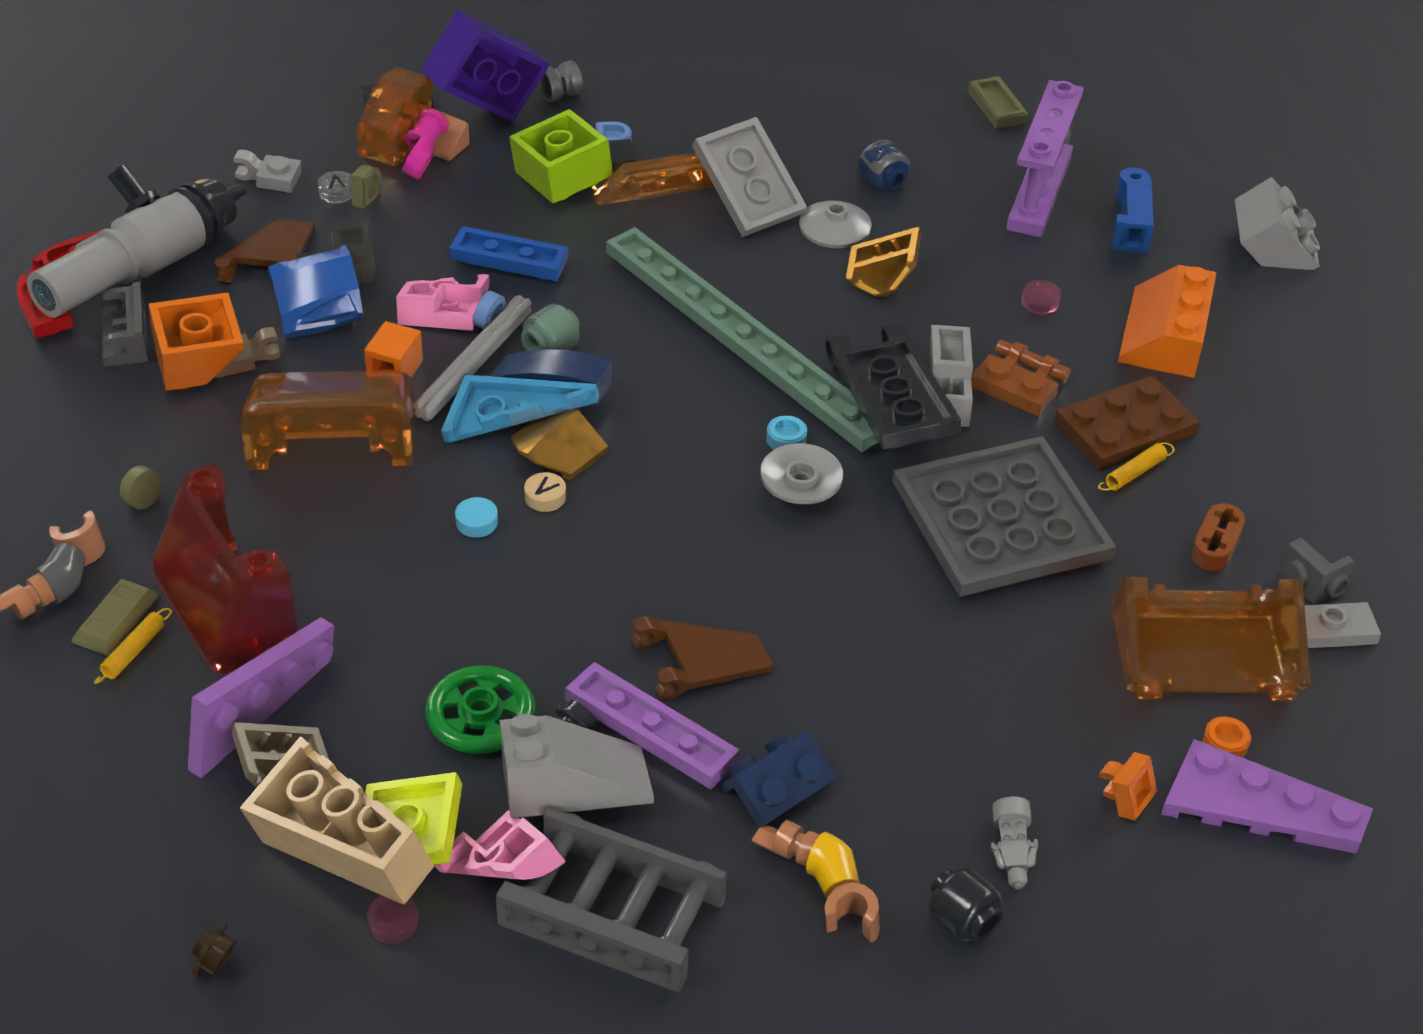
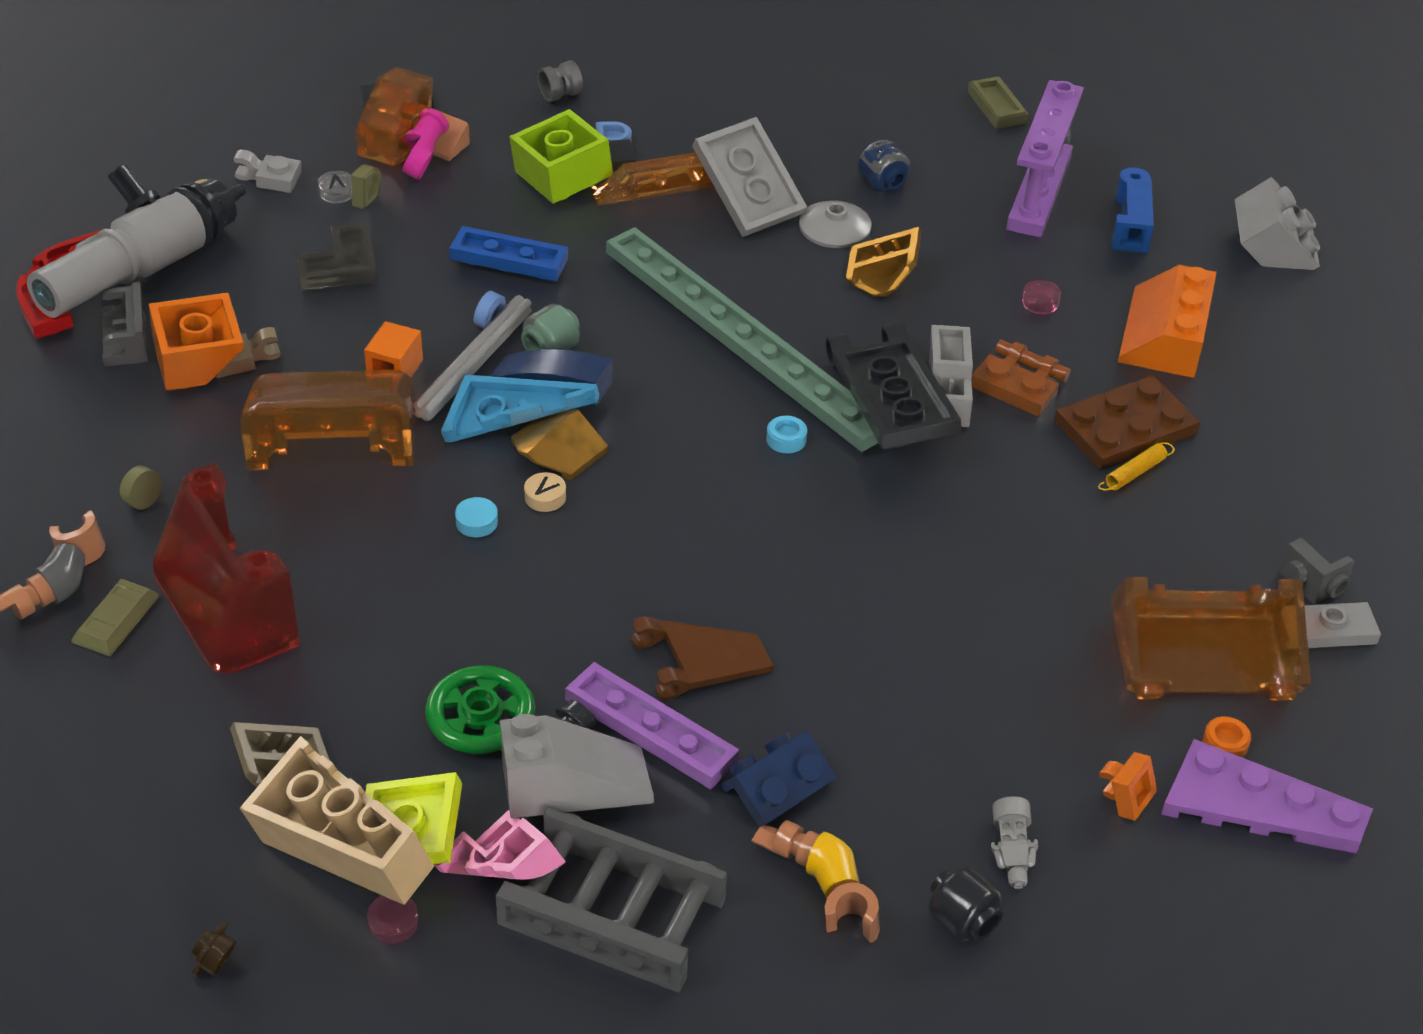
yellow piece [94,608,172,684] -> none
medium lavender wing [188,617,334,779] -> none
reddish brown flag [215,219,314,283] -> none
blue slope [268,245,363,339] -> none
bright pink slope [396,274,490,331] -> none
dark purple brick [420,9,550,122] -> none
light grey dish [760,443,843,504] -> none
dark grey plate [892,436,1116,597] -> none
dark orange beam [1191,503,1245,571] -> none

